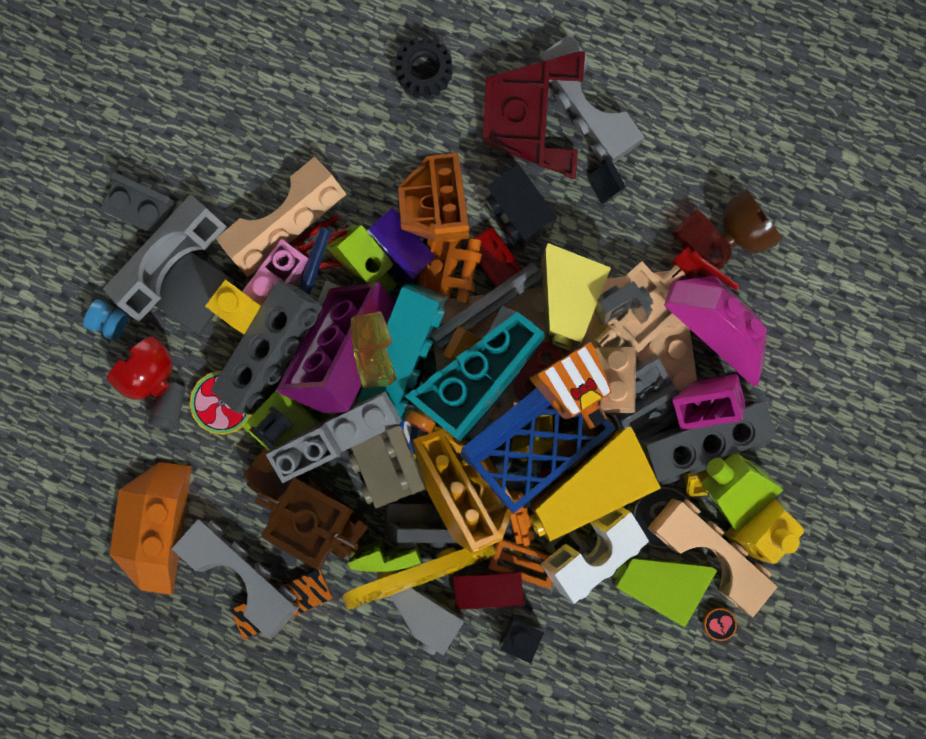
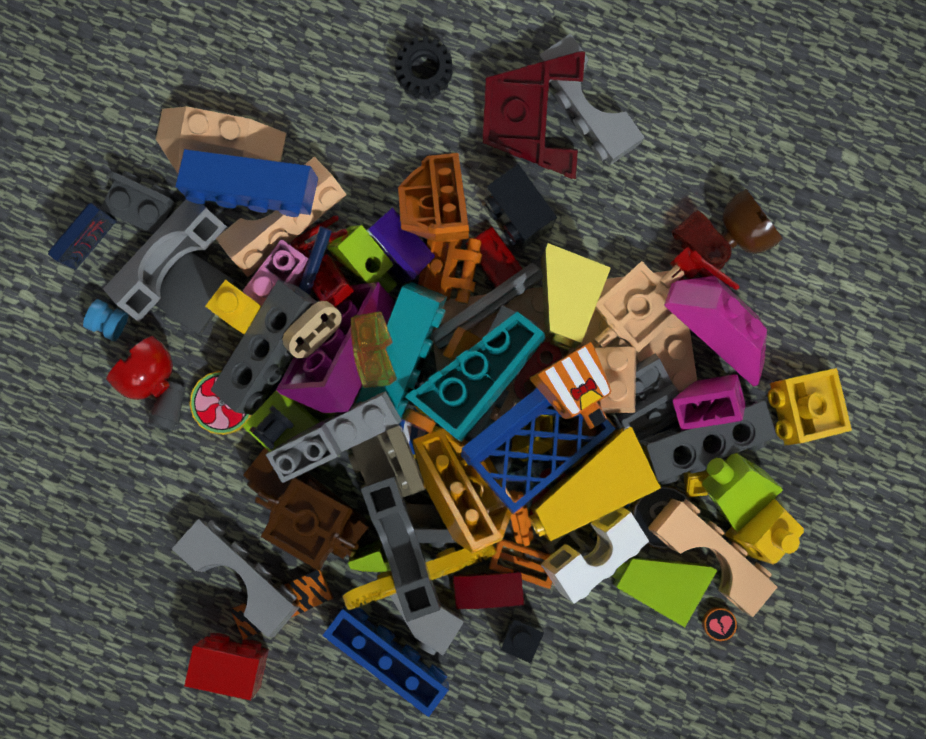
orange wedge [109,462,192,595] -> none
black slope [588,160,626,204] -> none
dark grey bracket [596,281,653,325] -> none
none -> dark blue tile [48,203,117,270]
none -> light nougat wedge [156,106,287,173]
none -> blue brick [175,149,318,217]
none -> red brick [184,633,269,701]
none -> tan beam [283,301,342,358]
none -> red plate [312,254,354,307]
none -> blue brick [322,606,449,717]
none -> dark grey arch [361,477,441,622]
none -> yellow plate [768,368,852,446]

